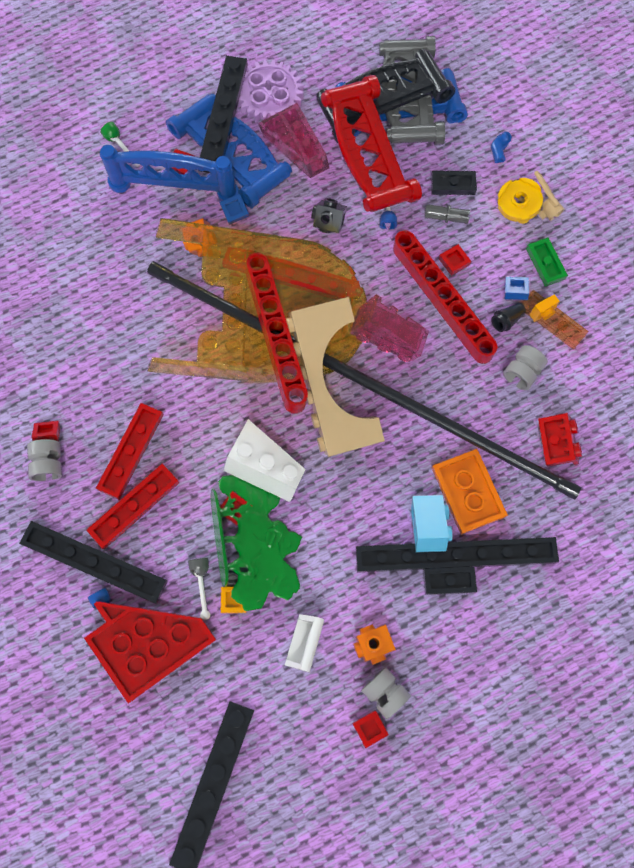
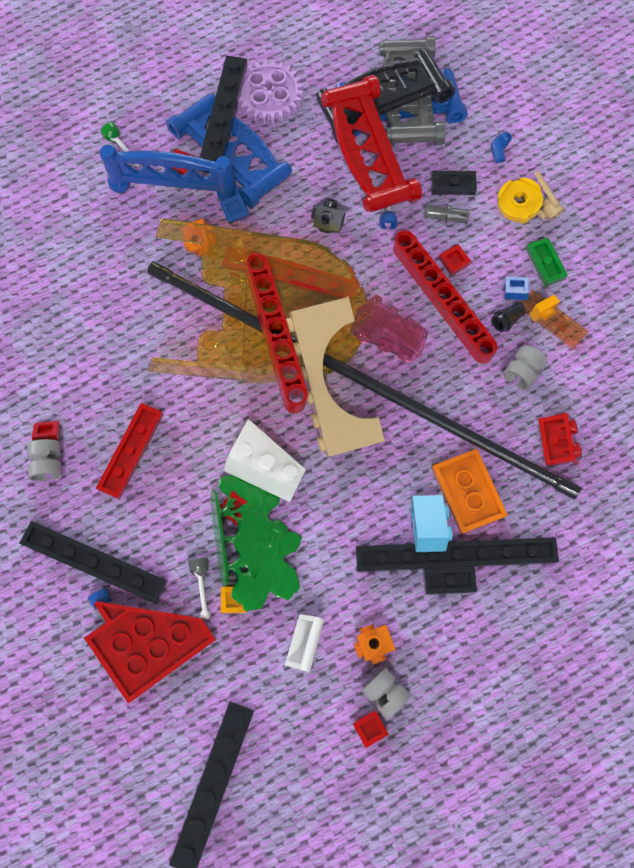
red plate [86,463,180,550] -> none
clear pink wedge [258,103,329,178] -> none

